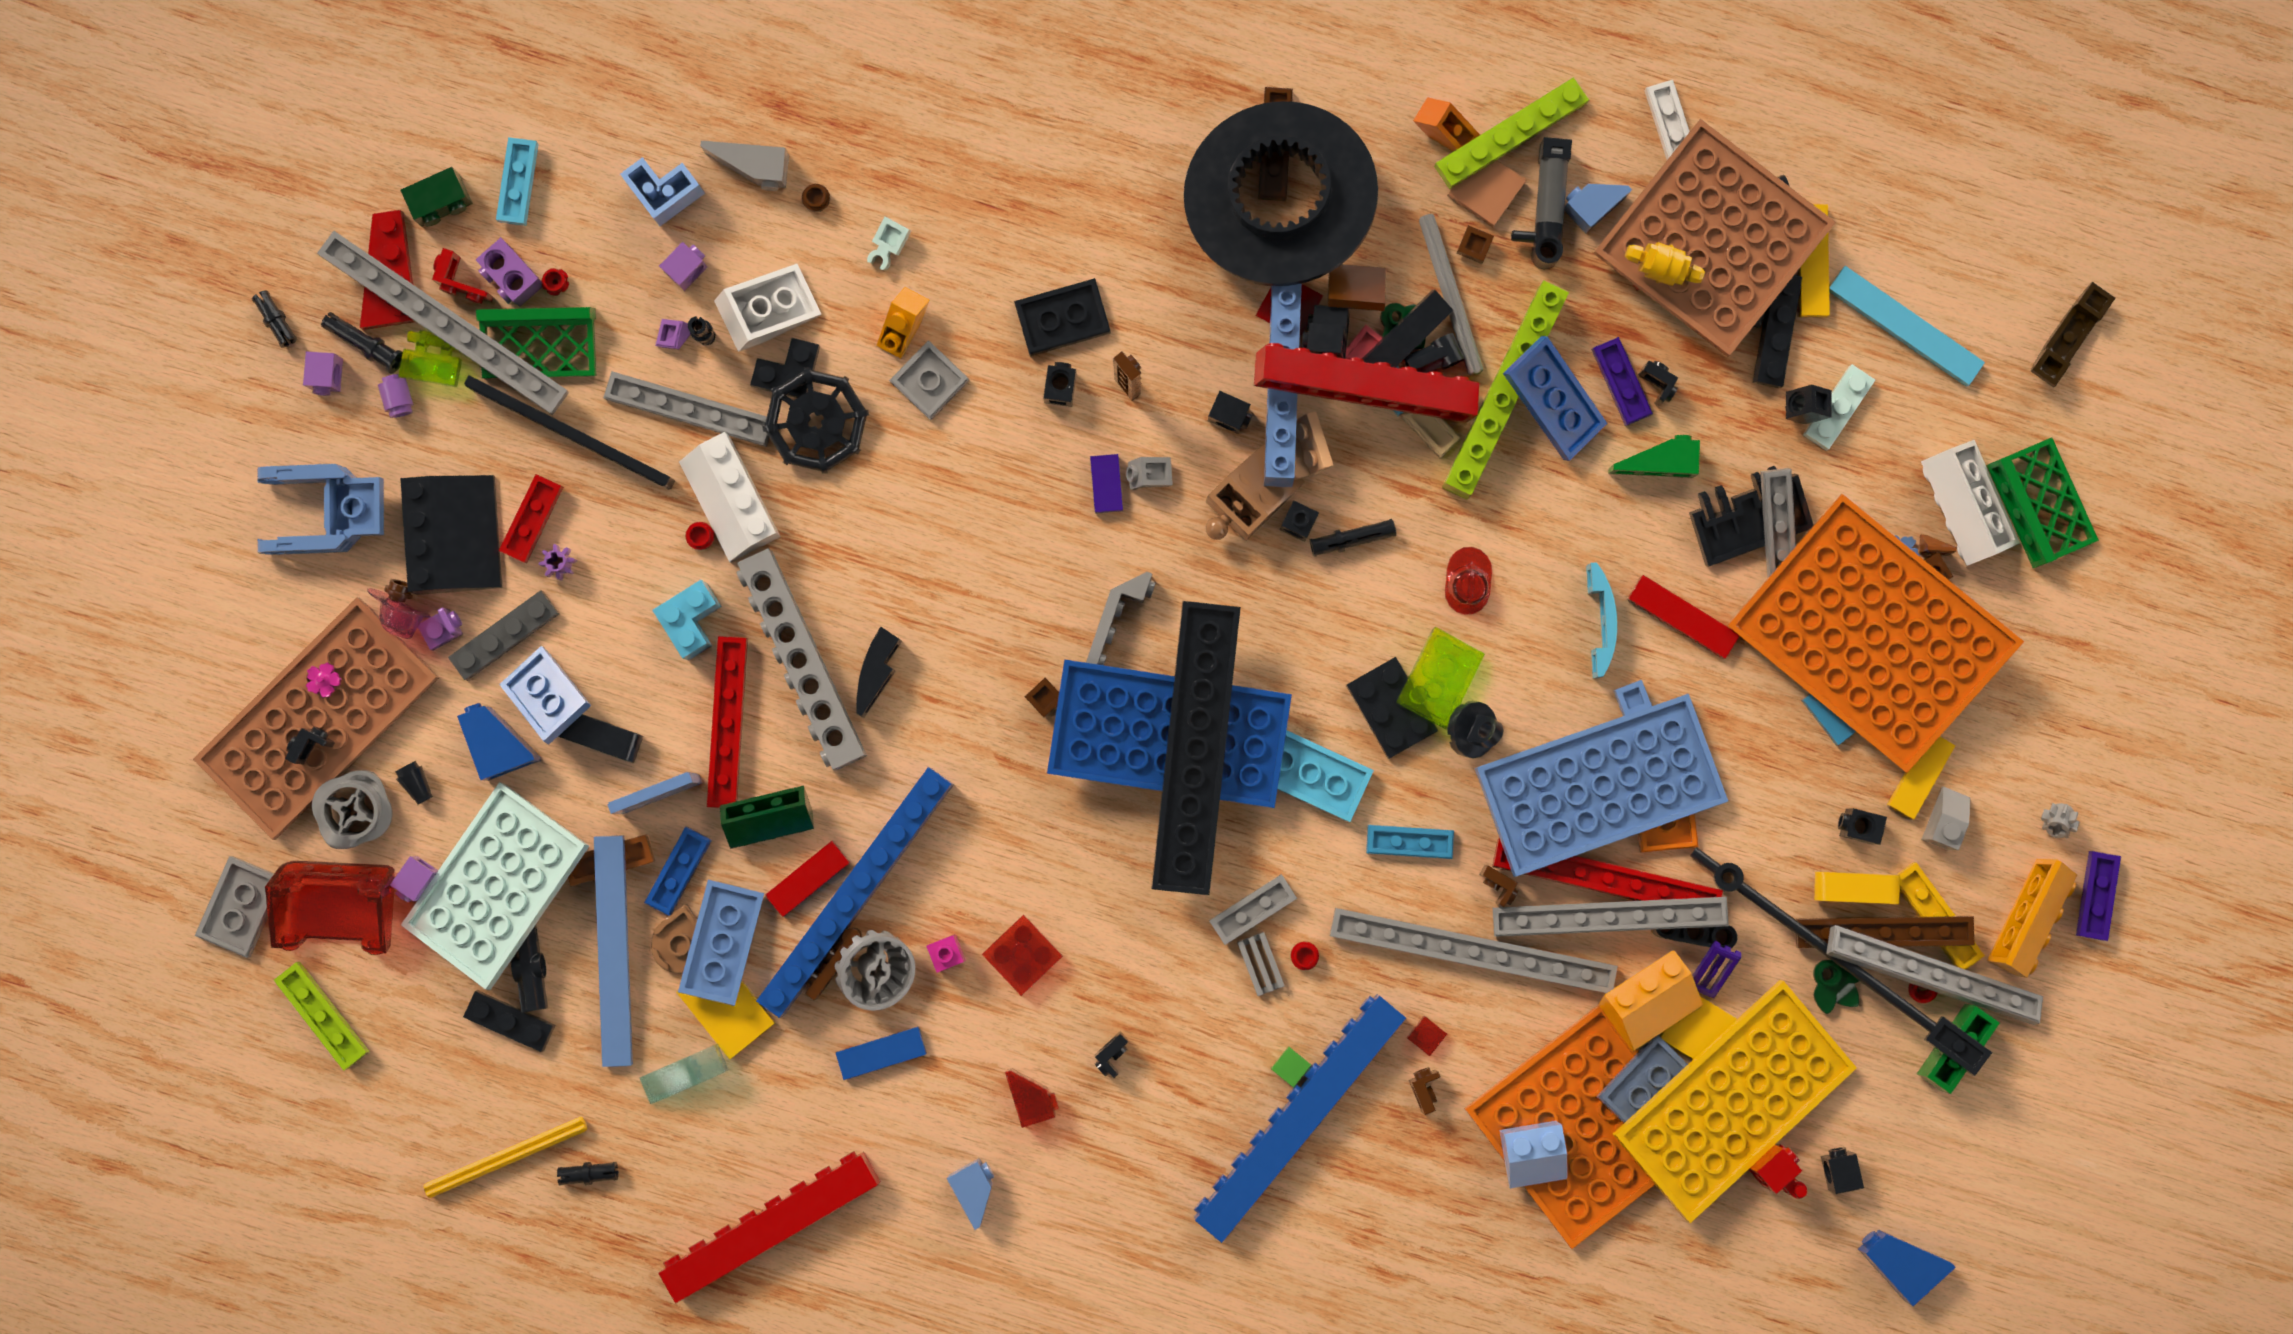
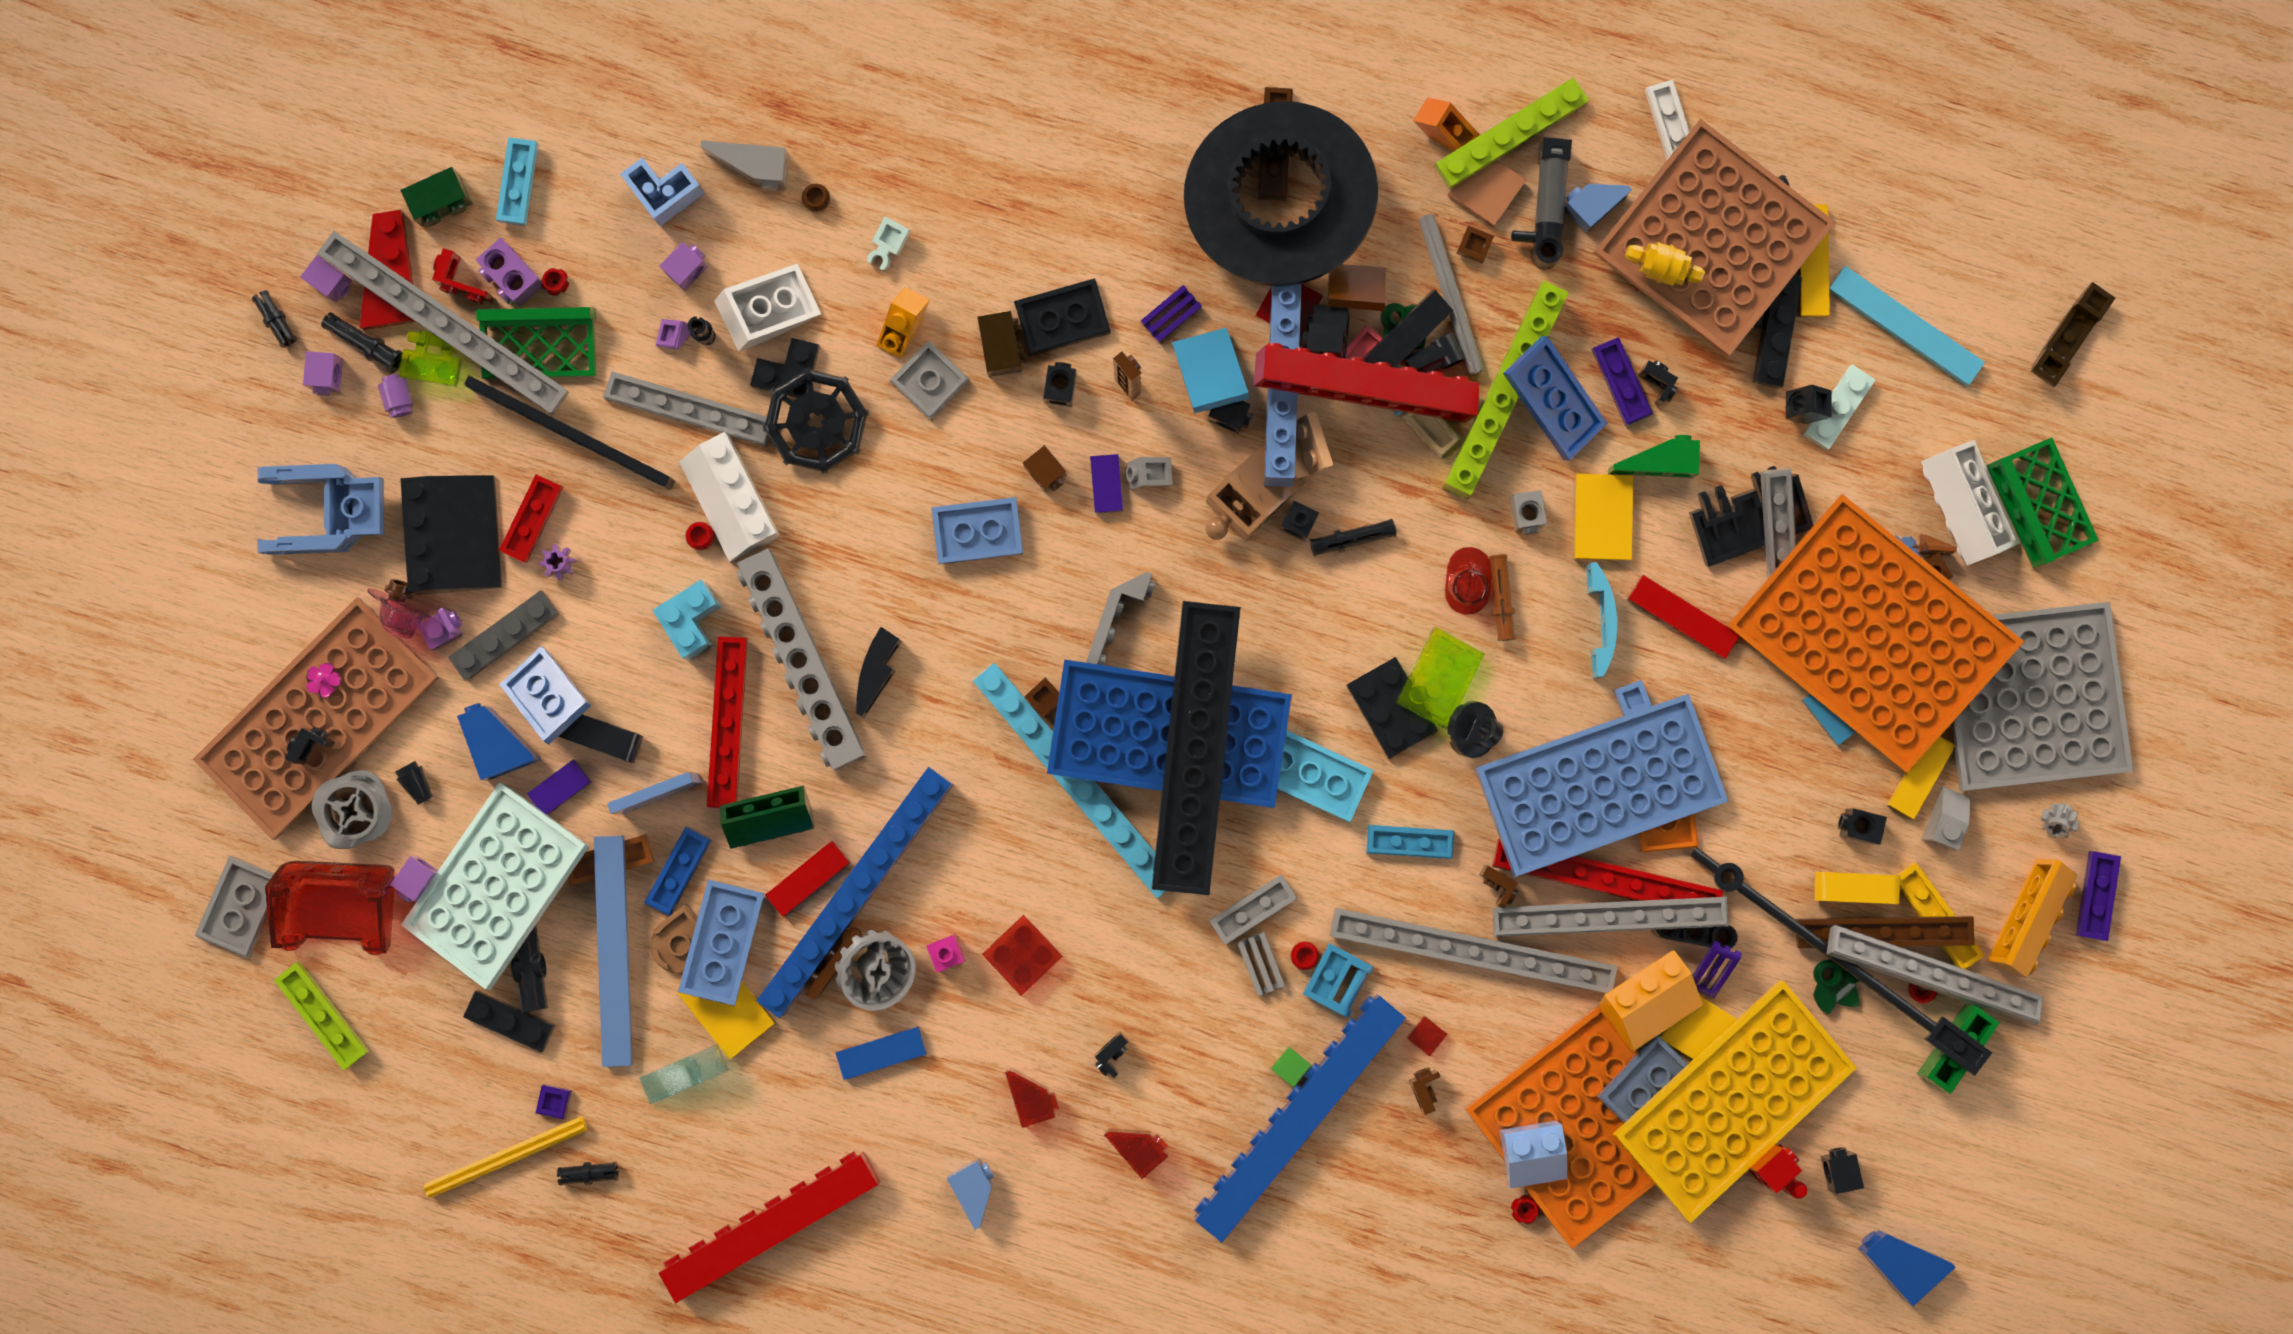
none -> medium lavender brick [300,255,353,302]
none -> dark purple tile [527,759,592,815]
none -> dark purple tile [535,1084,572,1119]
none -> medium blue plate [931,497,1023,565]
none -> medium azure plate [973,663,1165,898]
none -> dark brown brick [978,311,1026,377]
none -> reddish brown brick [1023,445,1067,493]
none -> clear red slope [1104,1128,1169,1179]
none -> dark purple tile [1141,285,1202,343]
none -> dark azure tile [1172,328,1249,414]
none -> dark azure plate [1302,943,1375,1018]
none -> dark orange pin [1489,554,1516,641]
none -> light grey brick [1509,490,1547,535]
none -> red plate [1511,1195,1539,1224]
none -> yellow tile [1574,474,1633,561]
none -> light grey plate [1951,602,2134,791]

